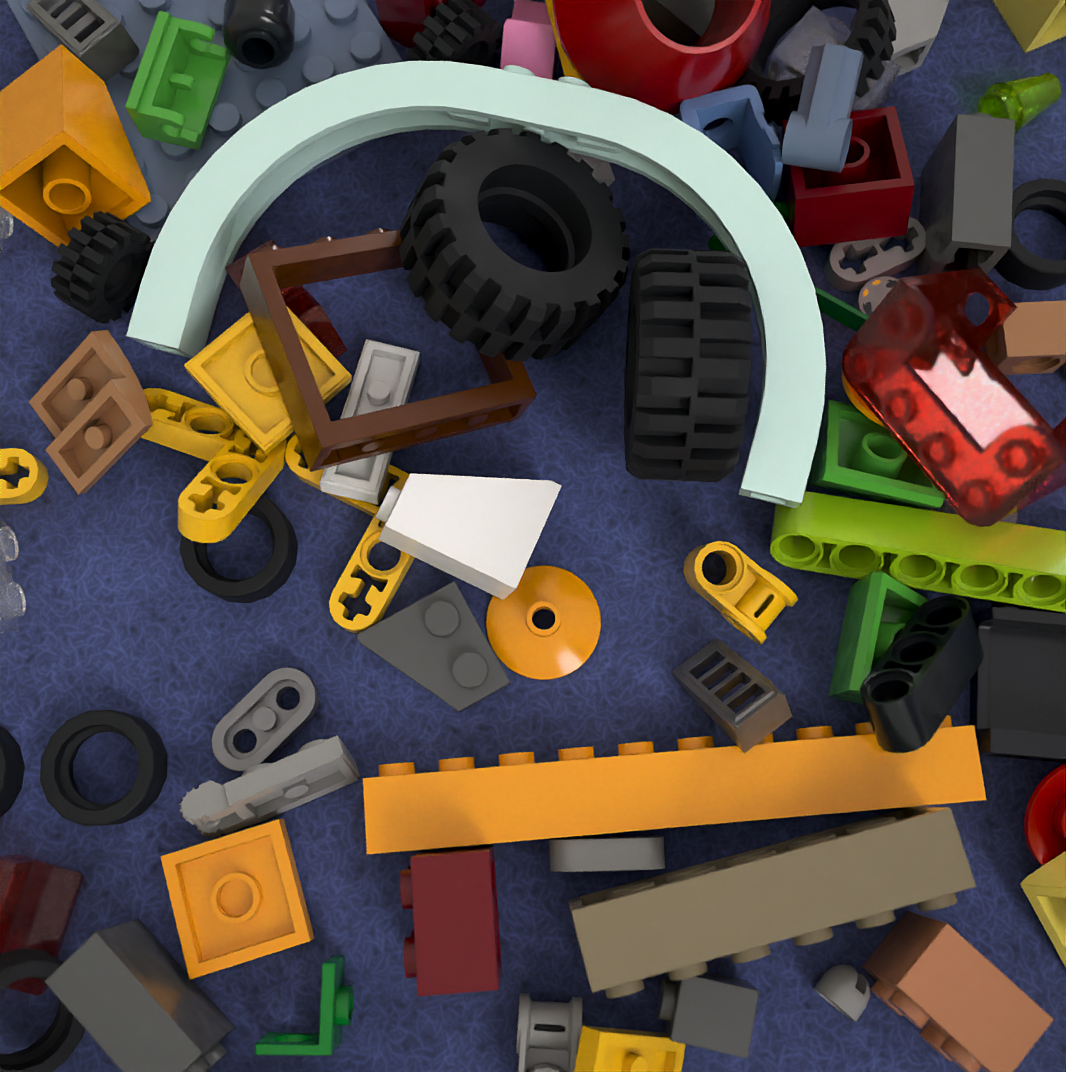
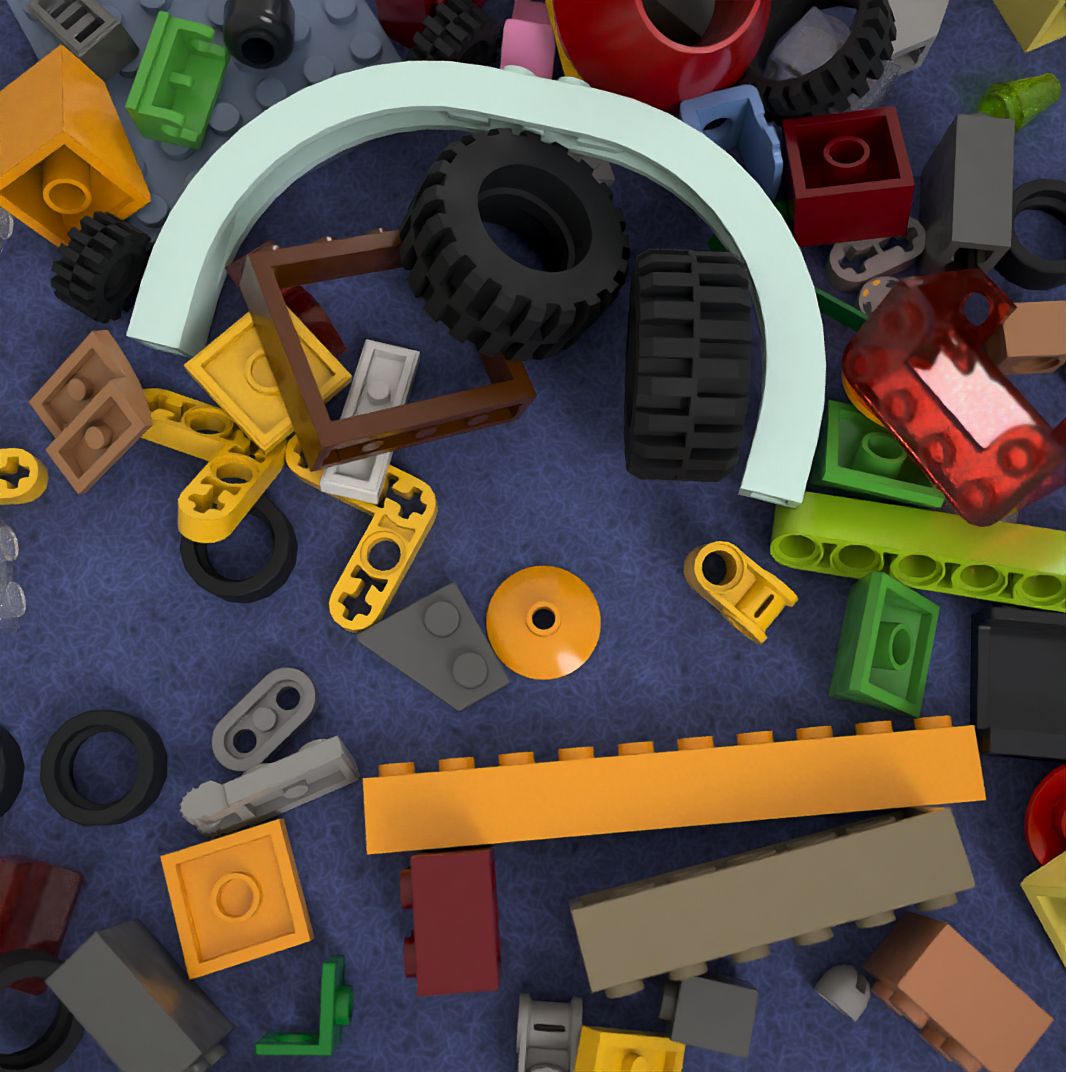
white slope [375,473,561,600] -> none
light grey beam [549,836,665,872] -> none
flat silver slope [671,638,792,753] -> none
sand blue piece [782,44,864,173] -> none
black beam [860,596,984,753] -> none

